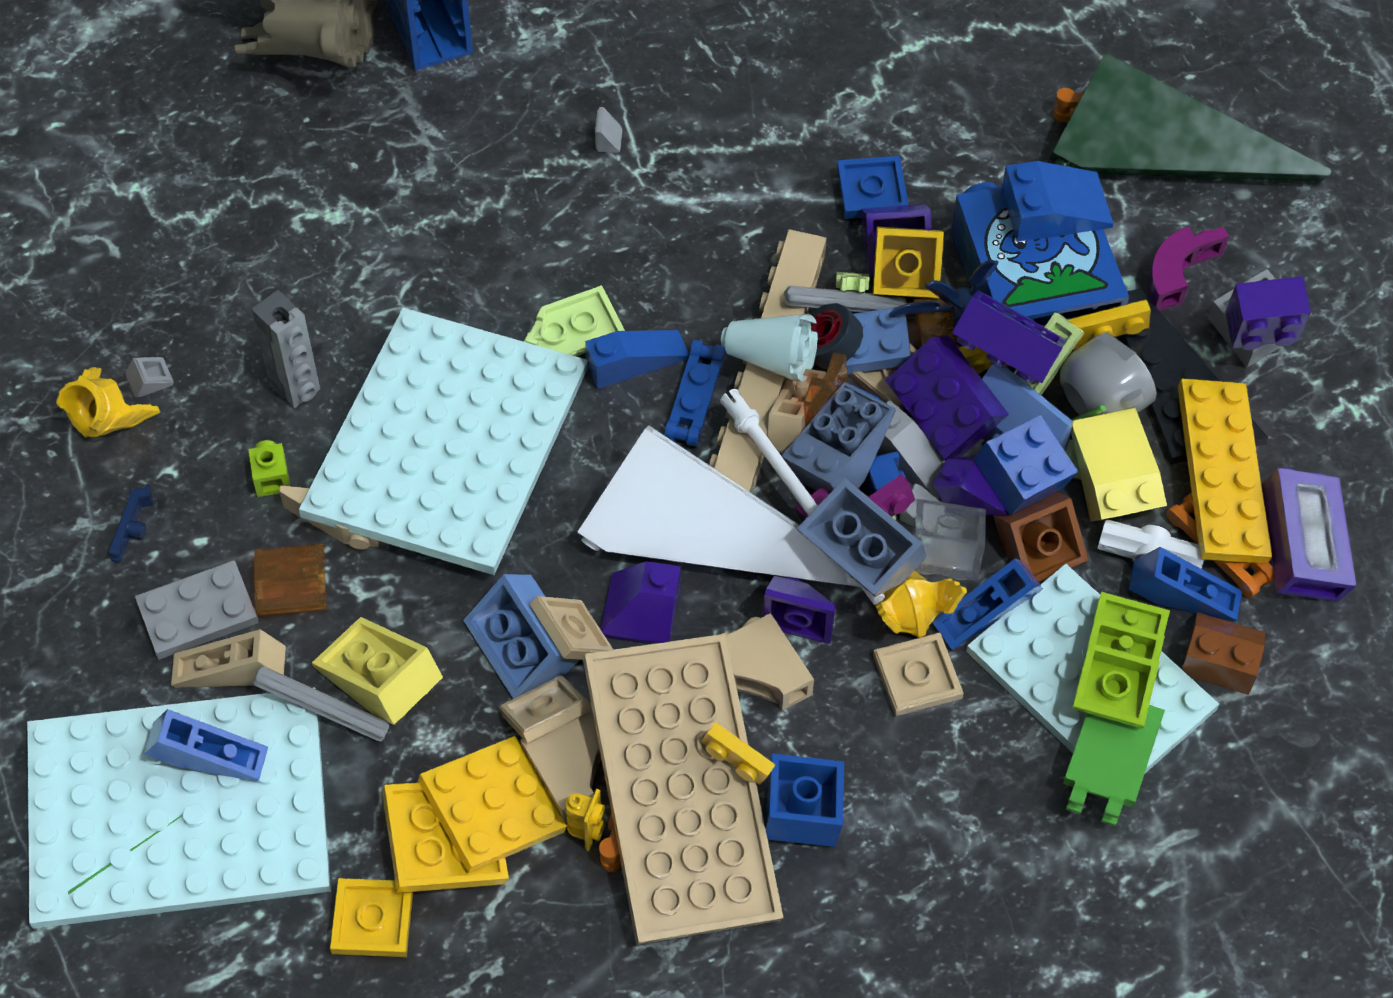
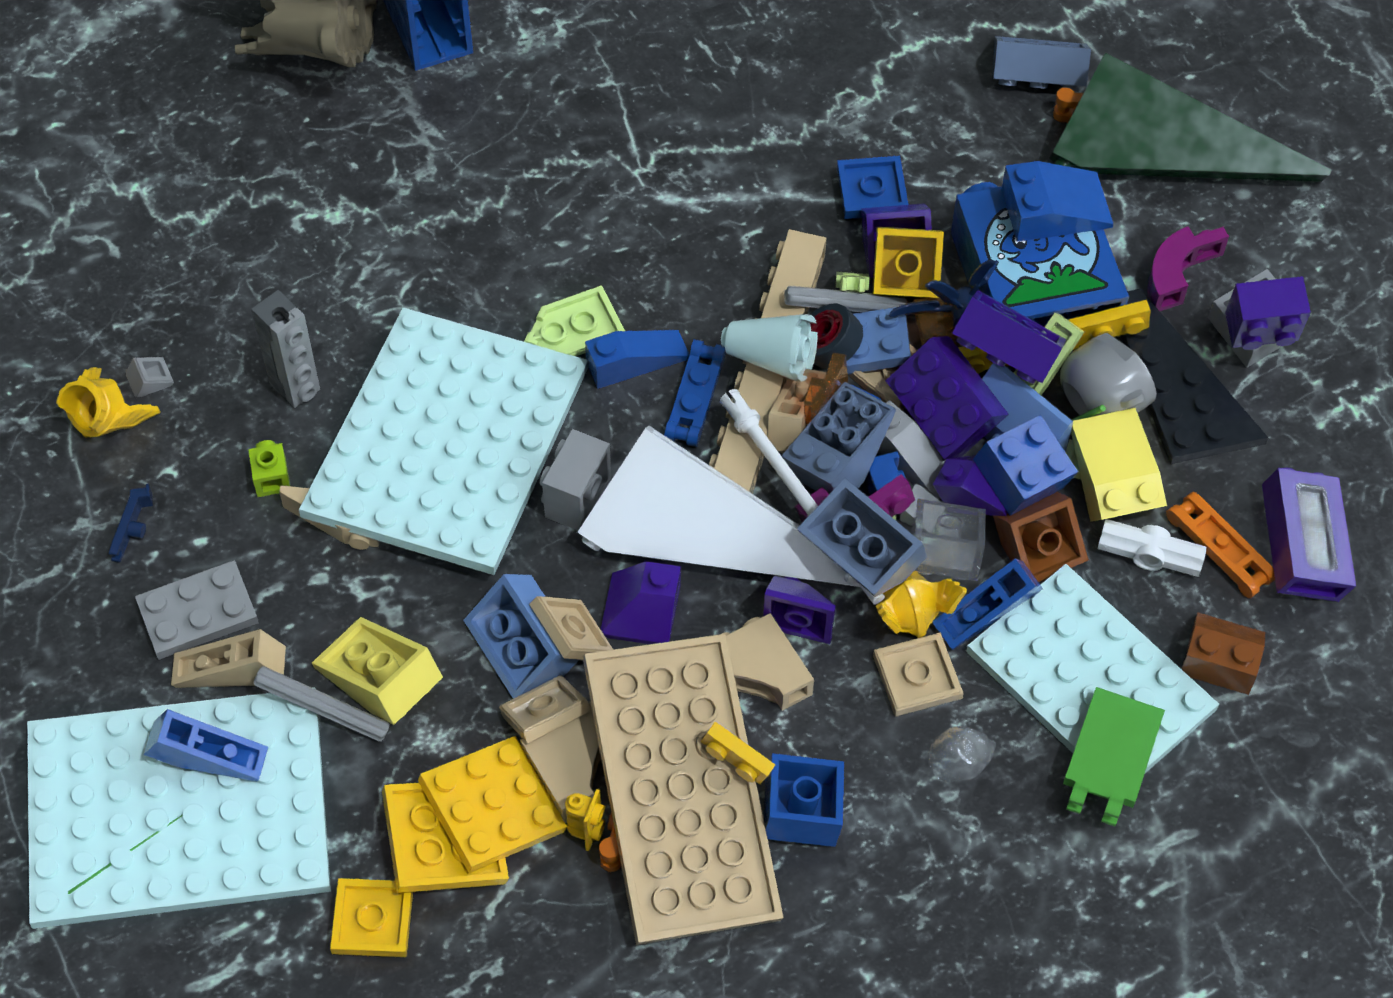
clear orange slope [254,544,327,616] -> none
light grey slope [595,107,622,153] -> none
lime slope [1072,592,1170,729] -> none
blue slope [1129,547,1242,622] -> none
yellow plate [1178,379,1272,564] -> none
none -> light grey brick [540,429,611,530]
none -> clear hair [928,726,996,782]
none -> sand blue slope [992,36,1091,91]

